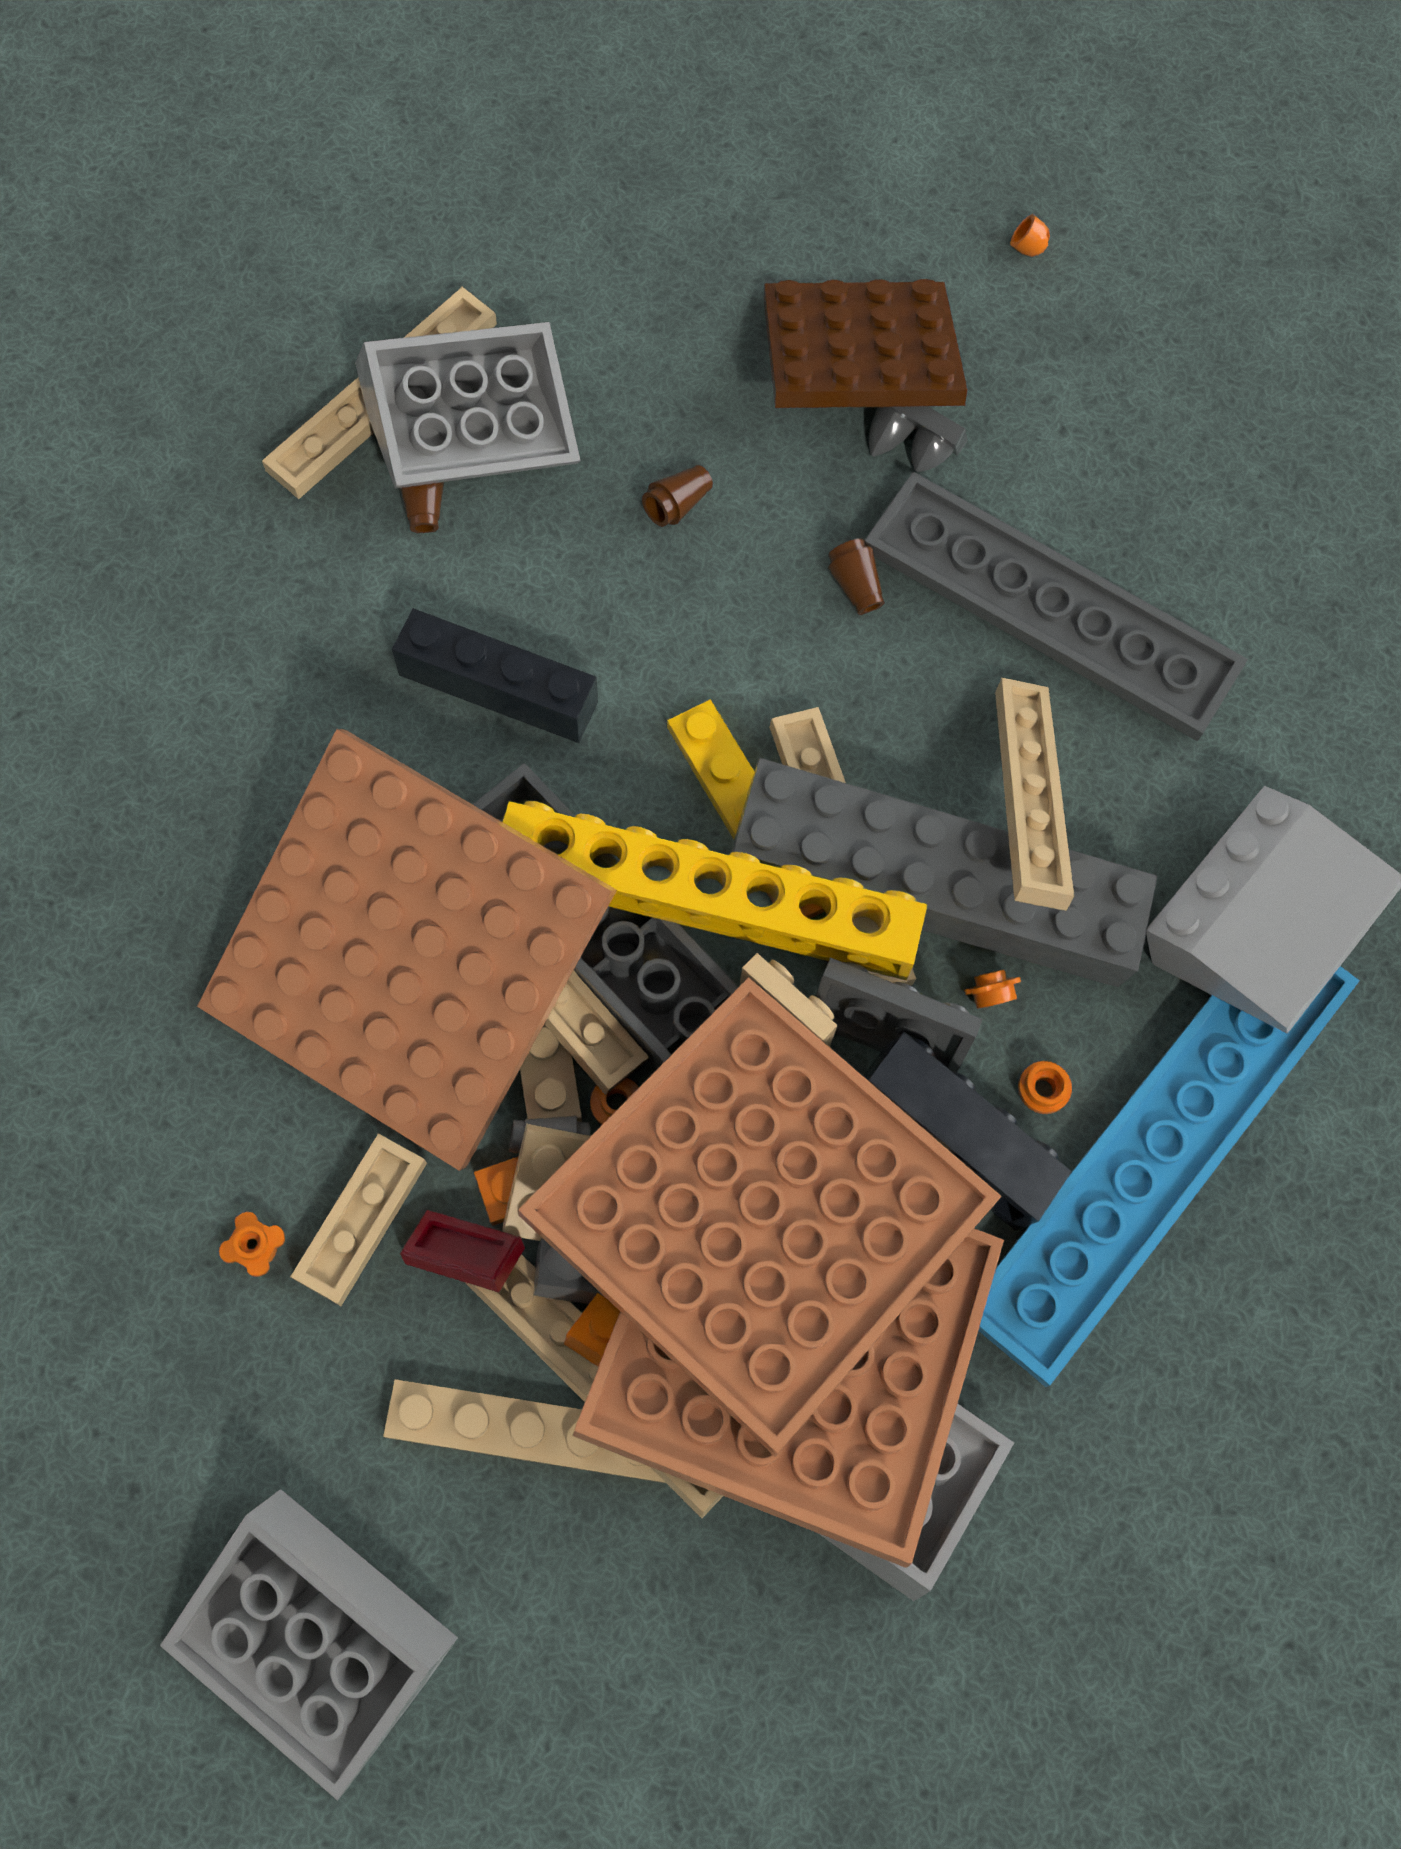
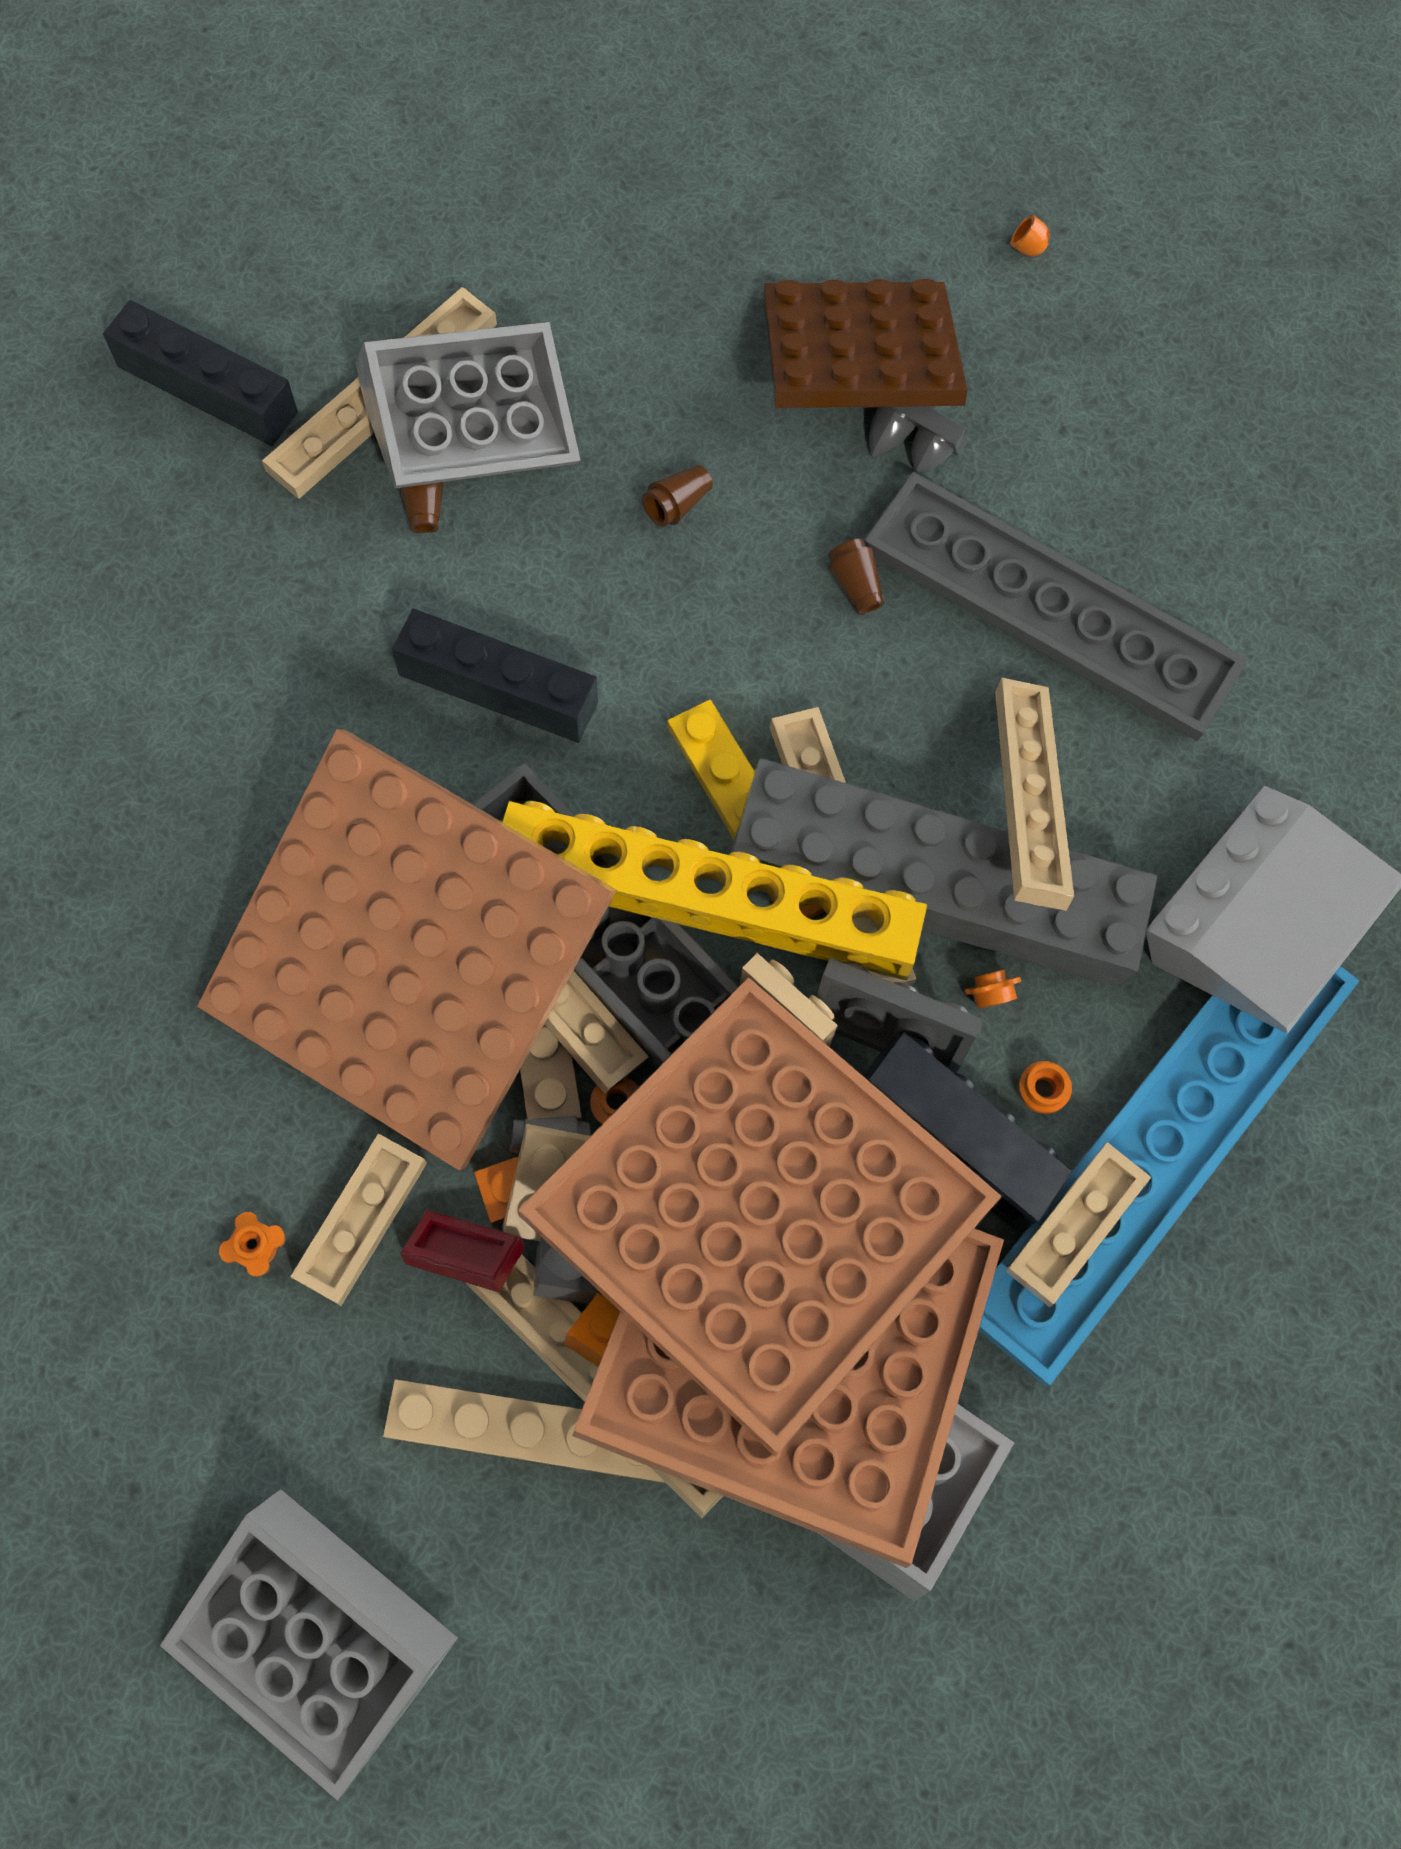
none -> black brick [102,300,298,447]
none -> tan plate [1005,1142,1151,1307]

